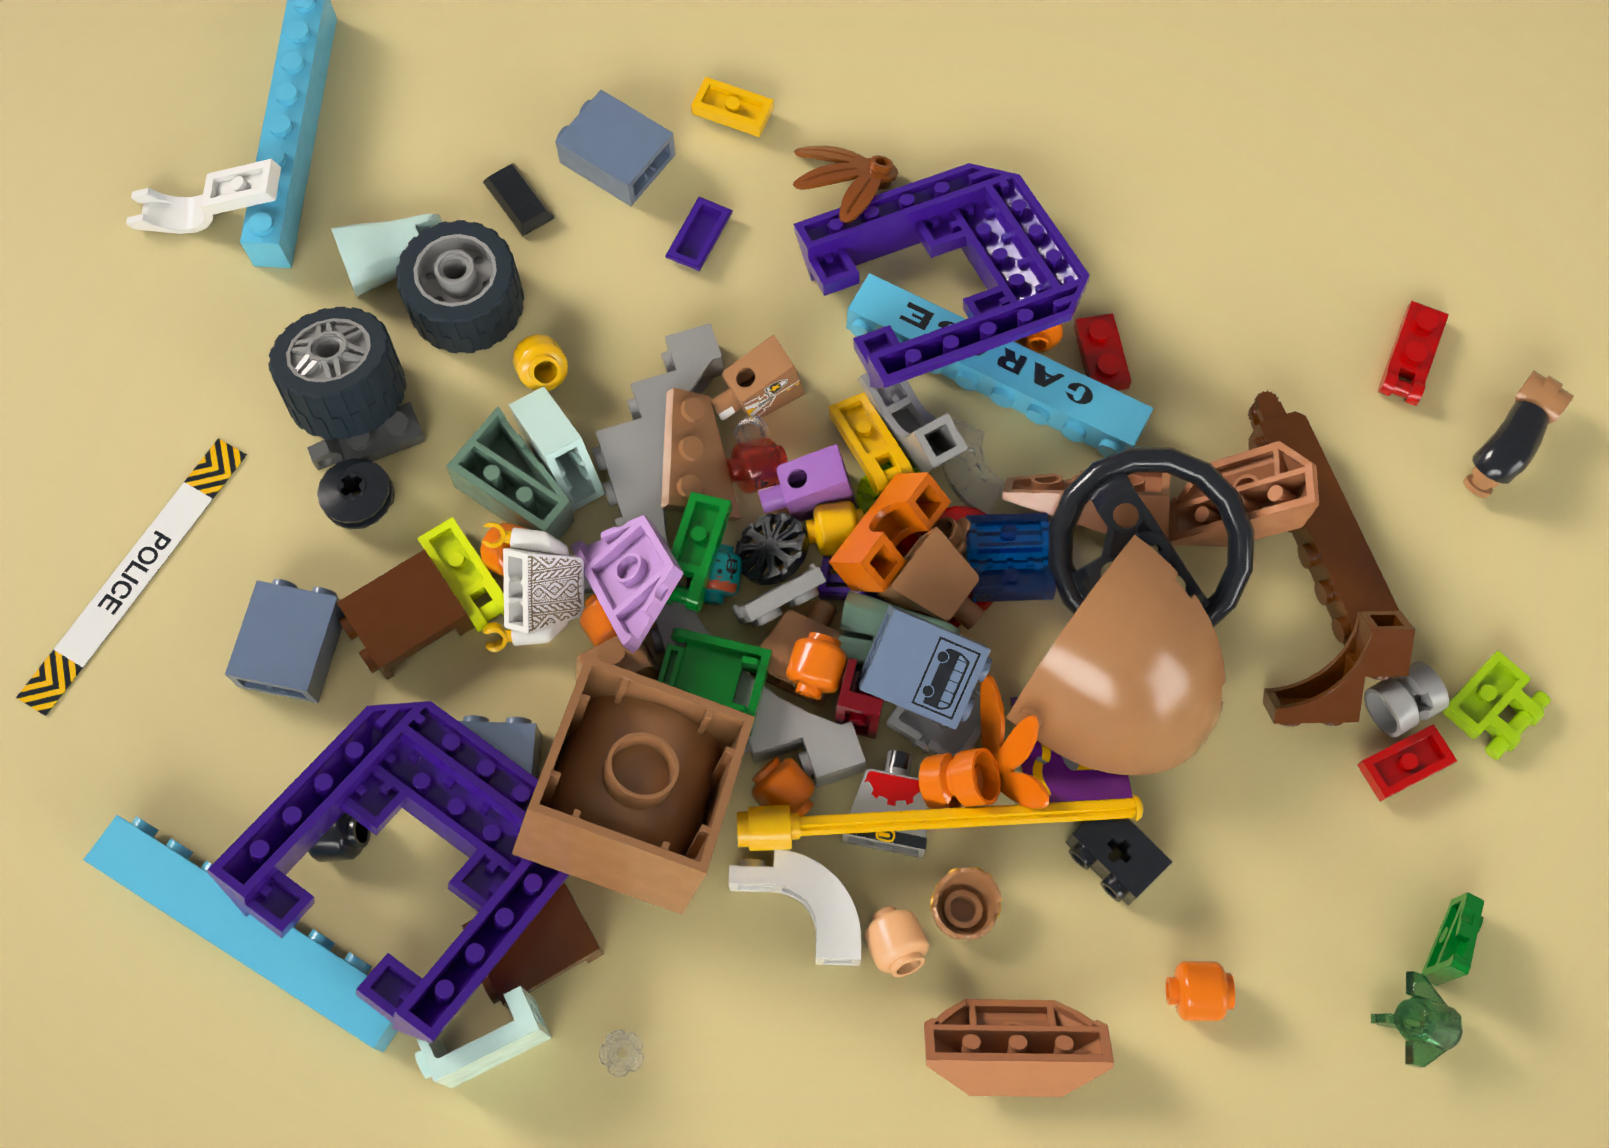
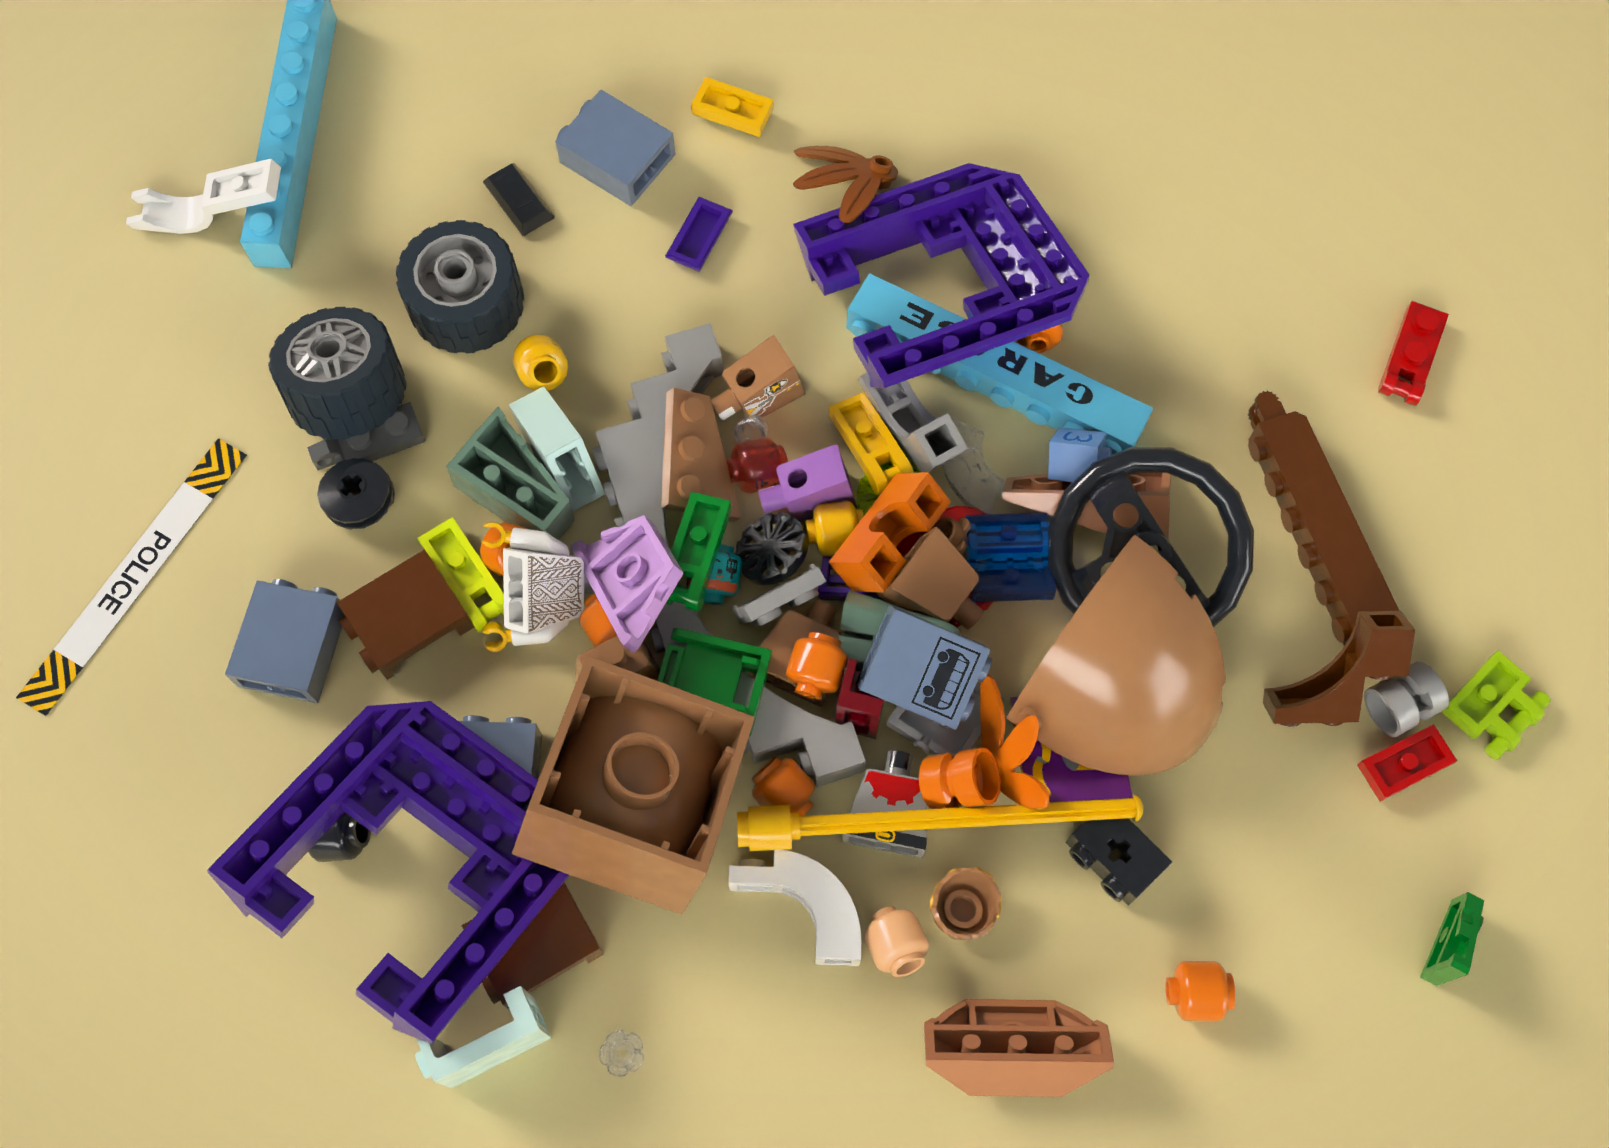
medium azure brick [83,815,398,1052] -> none
light aqua piece [331,213,442,297] -> none
red plate [1073,313,1132,390] -> none
nougat wedge [1168,441,1319,547] -> none
clear green brick [1371,971,1463,1068] -> none
black piece [1463,370,1574,498] -> none
none -> medium blue brick [1048,427,1112,482]

